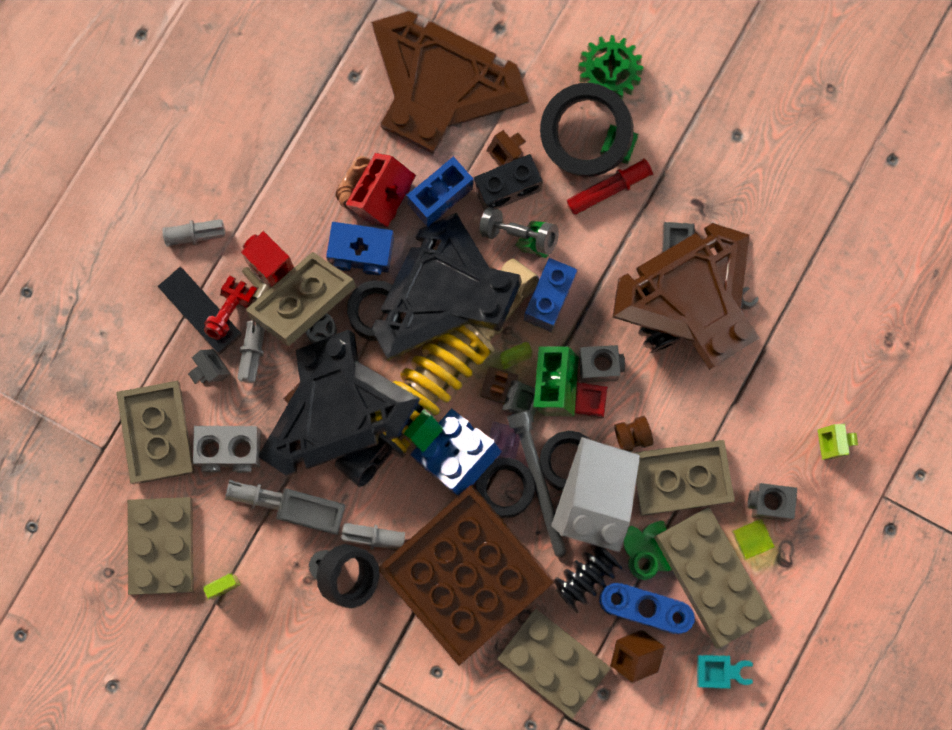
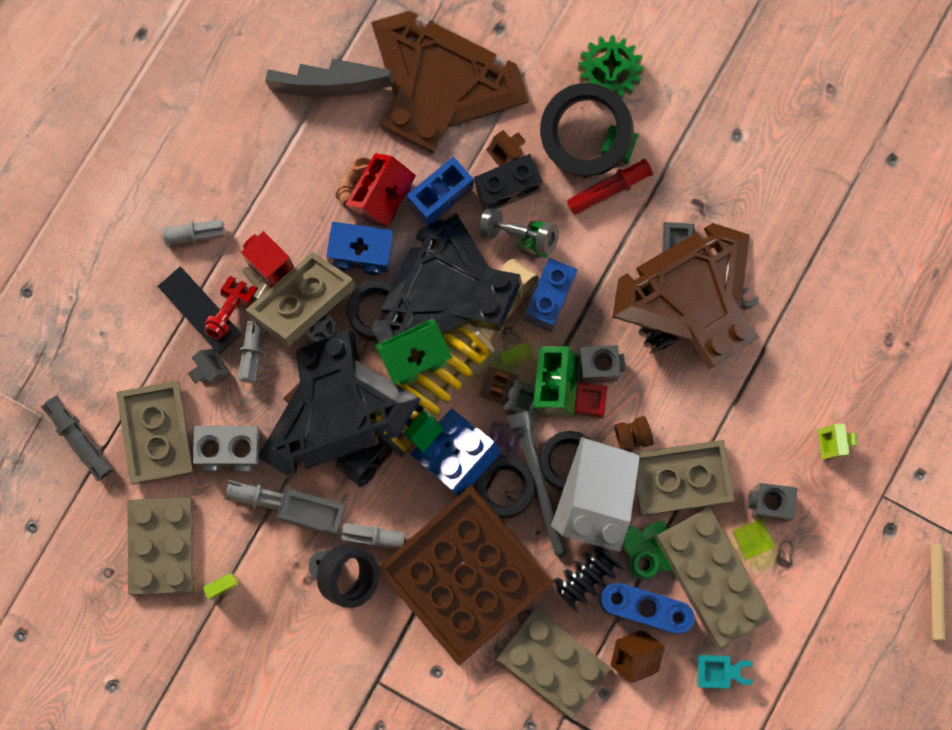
none -> dark grey pin [41,396,114,481]
none -> dark grey slope [265,58,394,96]
none -> green brick [375,318,452,385]
none -> tan piece [930,544,945,640]

